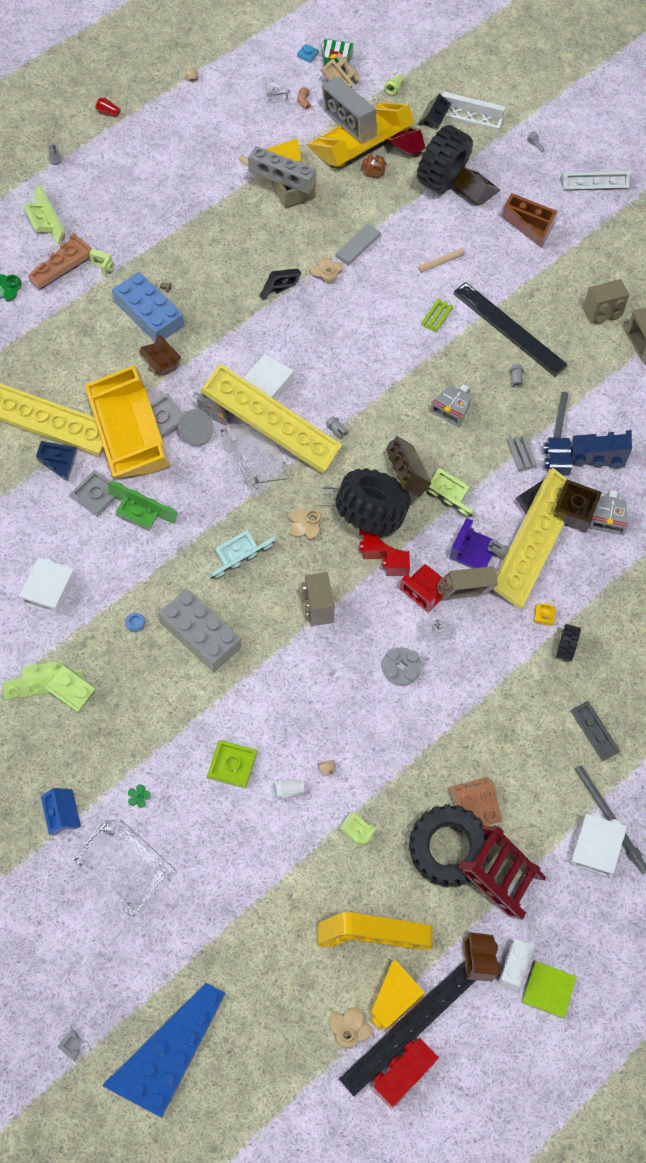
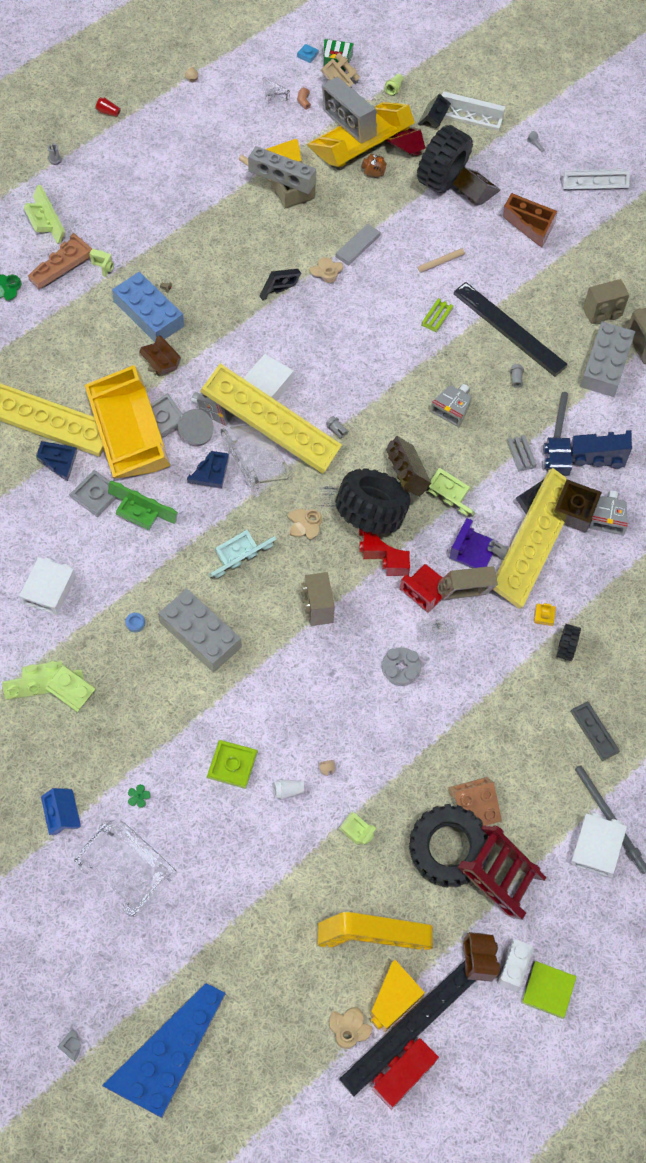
none -> dark blue wing [187,451,229,488]
none -> light grey brick [580,321,635,397]

